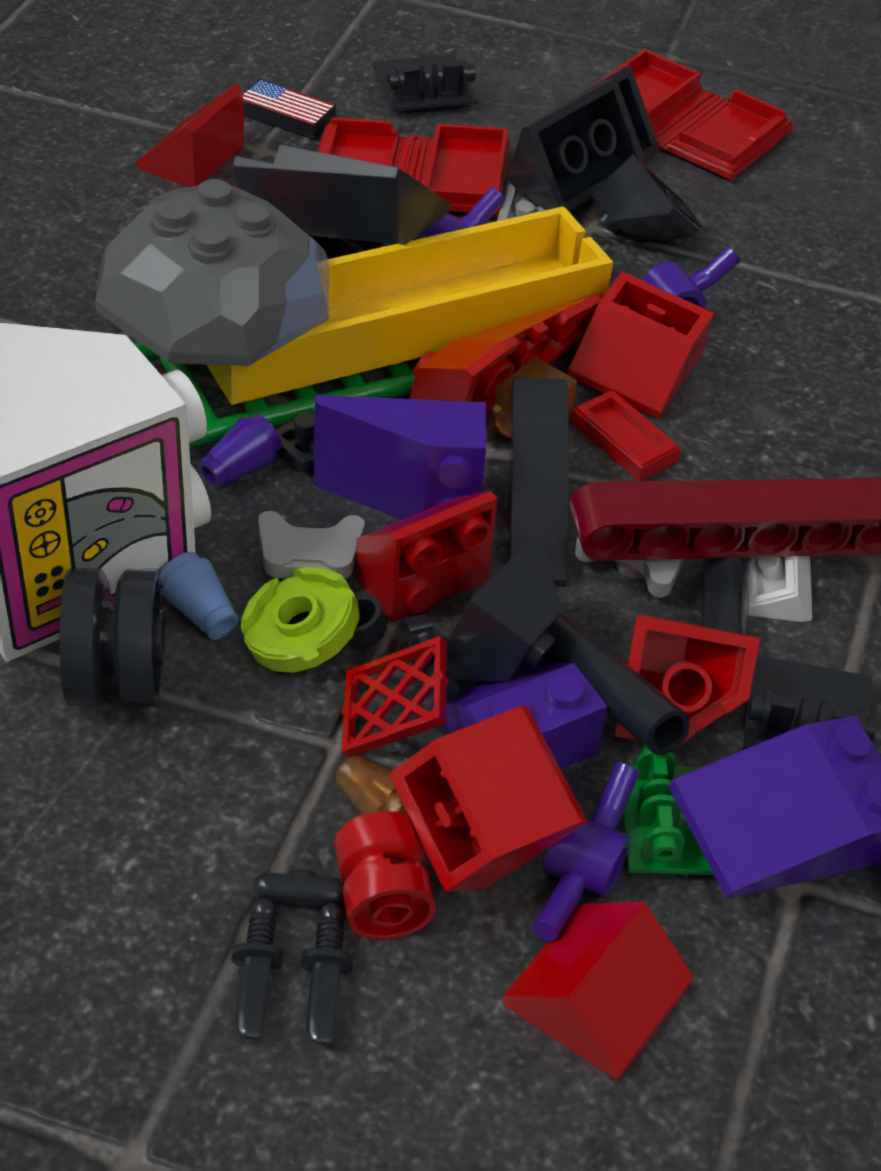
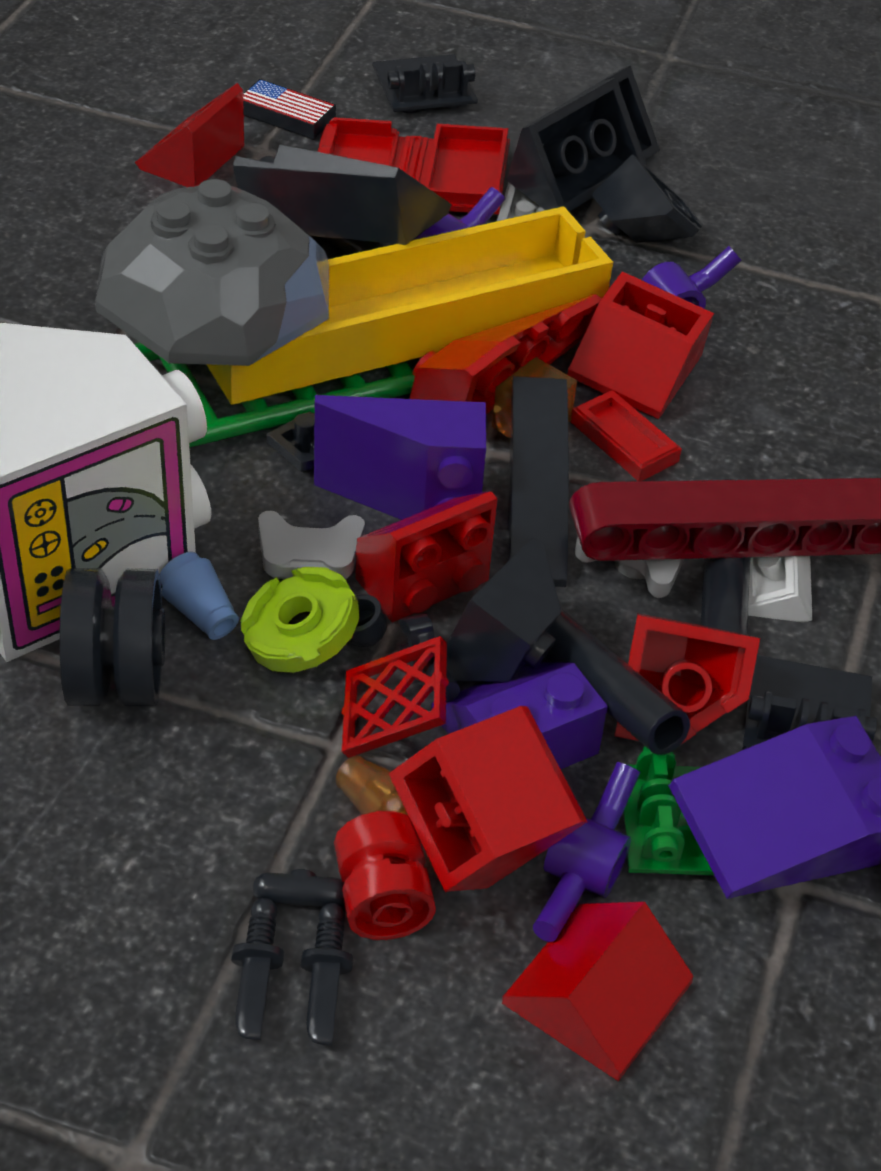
dark purple cone [198,414,282,489] -> none
red piece [586,49,794,180] -> none

